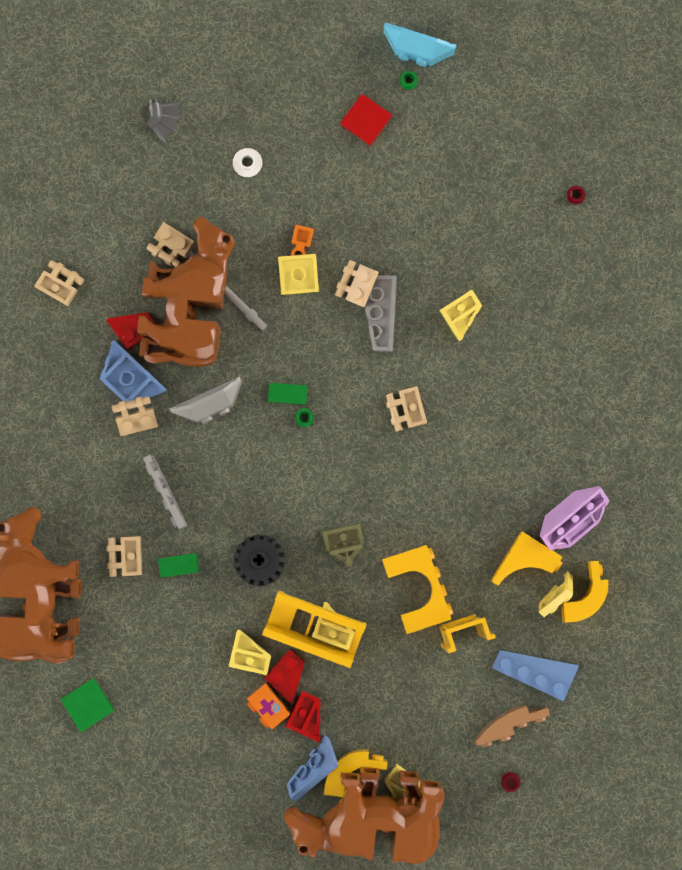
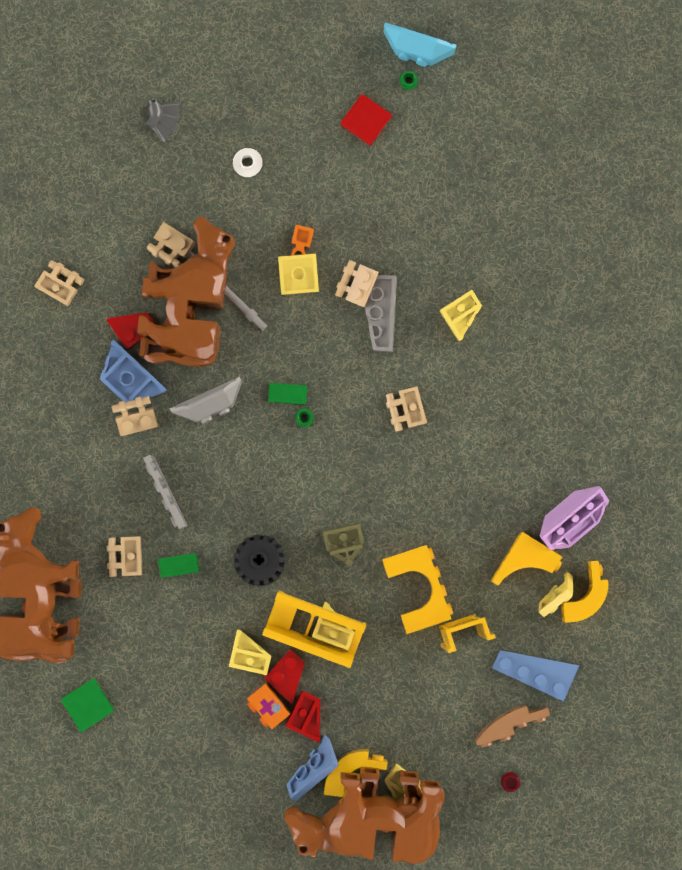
dark red plate [566,186,586,205] -> none

